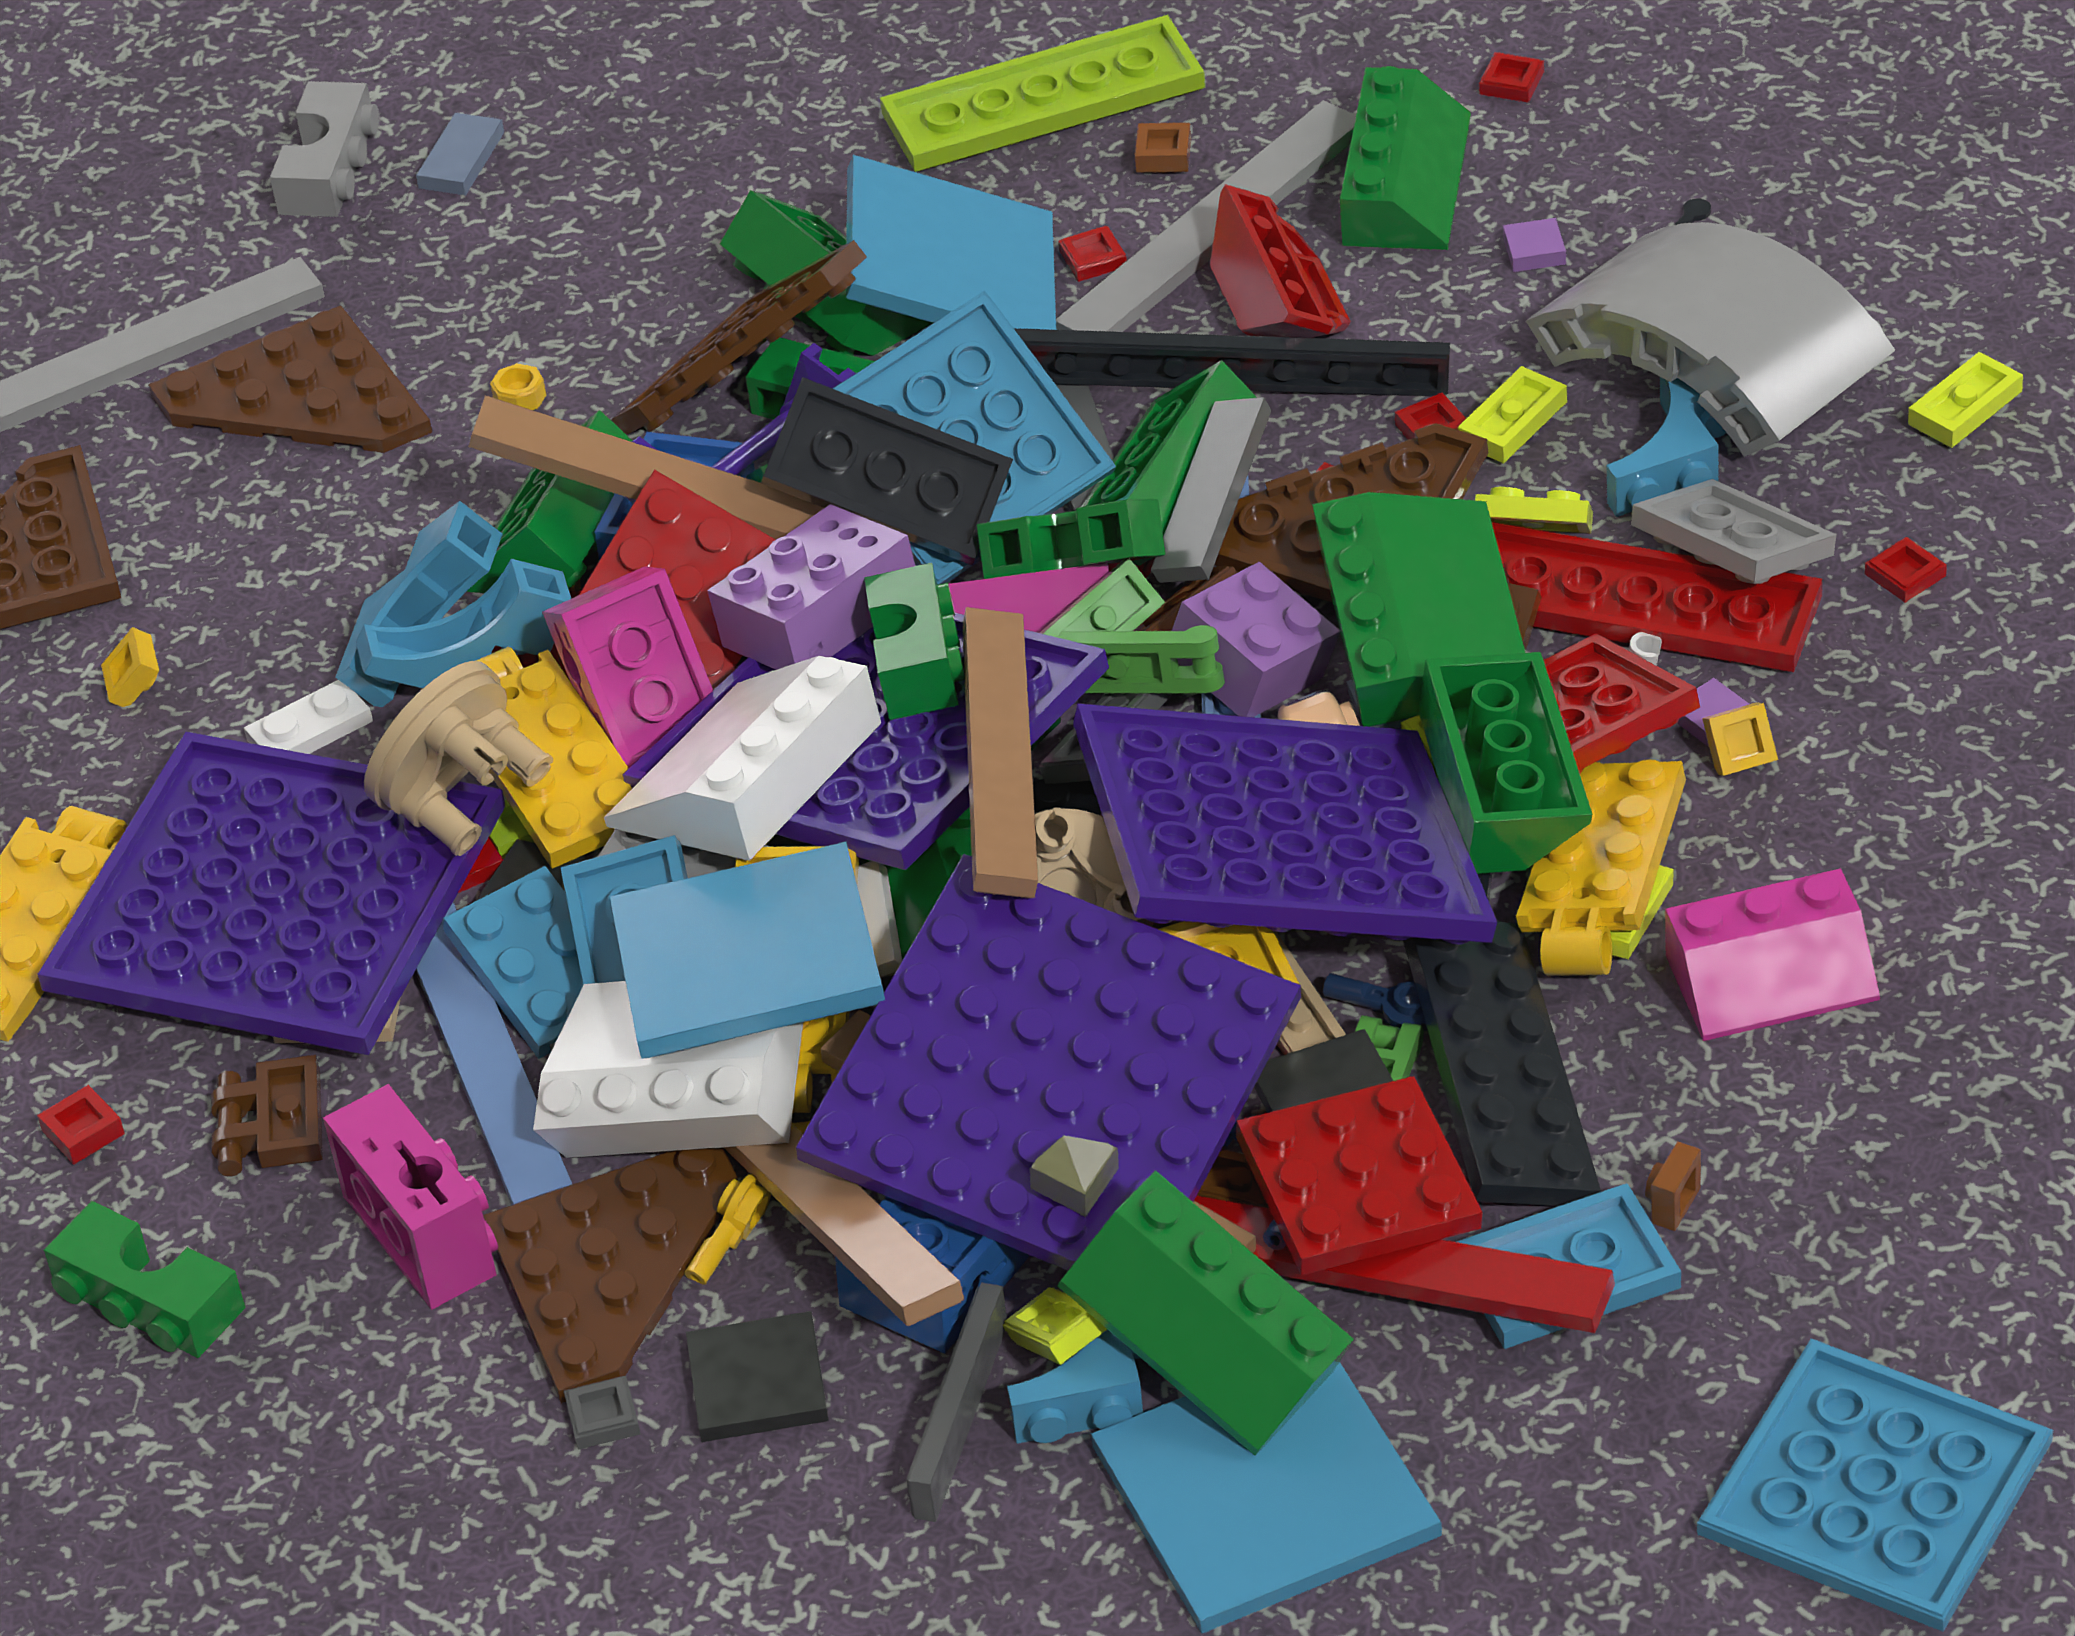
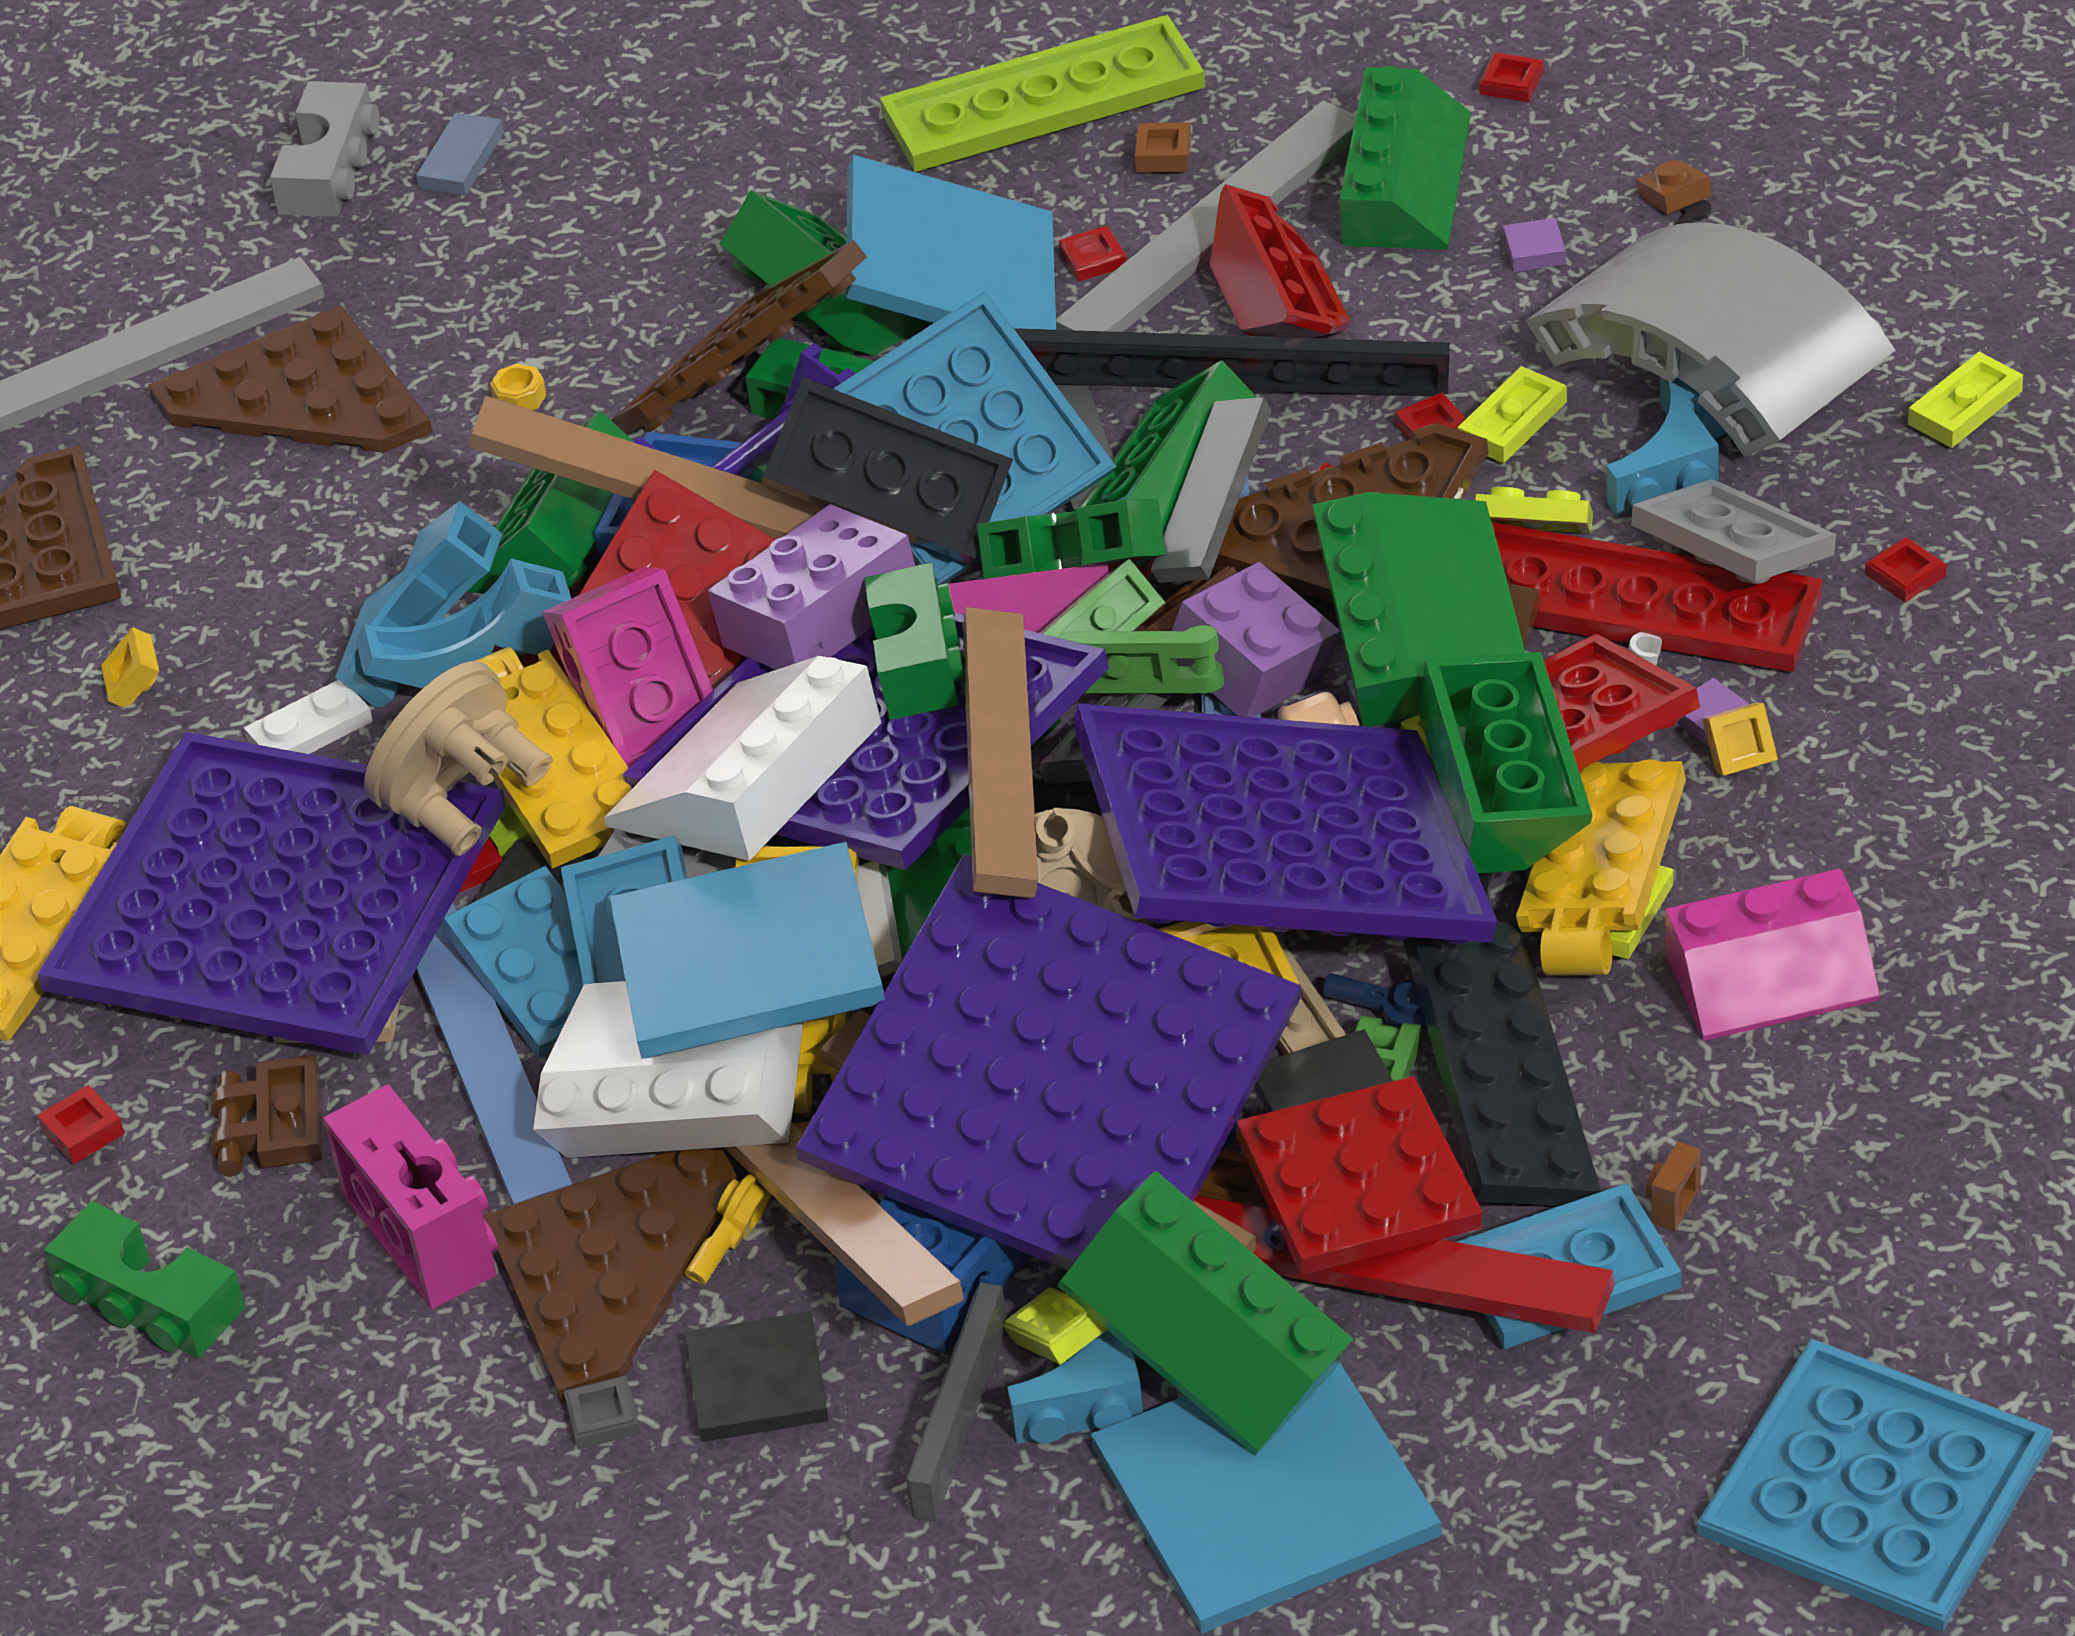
olive slope [1030,1135,1119,1217] -> none
none -> dark orange plate [1636,160,1712,215]

